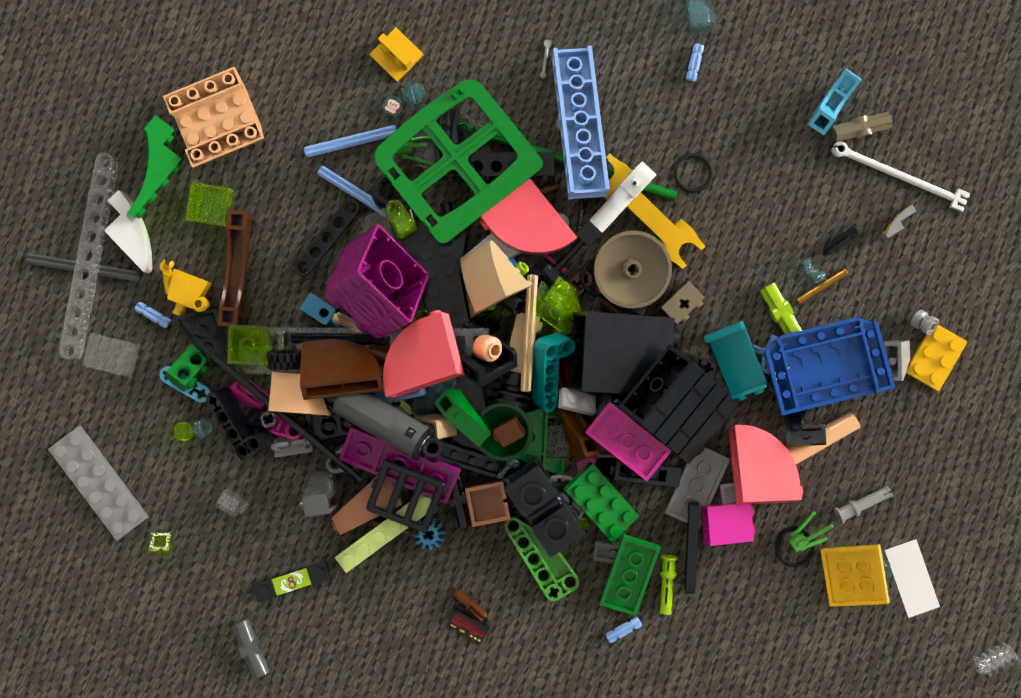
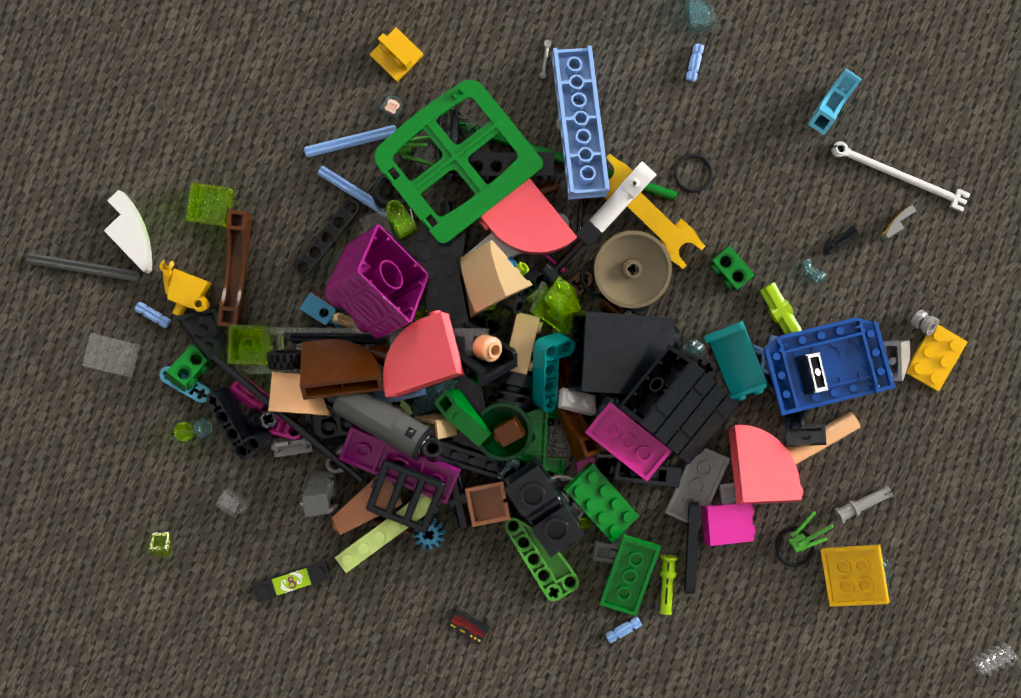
light grey plate [48,426,149,541] -> none
clear beam [59,152,118,361] -> none
green arch [126,115,182,221] -> none
light nougat slope [163,67,264,168] -> none
dark grey piece [232,618,270,679] -> none
clear light blue gear [401,80,426,105] -> none
reddish brown axle [452,587,487,621] -> none
tan axle [520,275,538,392] -> none
dark tan brick [659,281,705,325] -> none
pearl gold bar [796,268,848,305] -> none
dark tan piece [831,112,893,143] -> none
white sticker [885,539,940,618] -> none
none -> clear light blue tile [684,339,706,356]
none -> green brick [710,246,755,291]
none -> black slope [796,352,828,395]

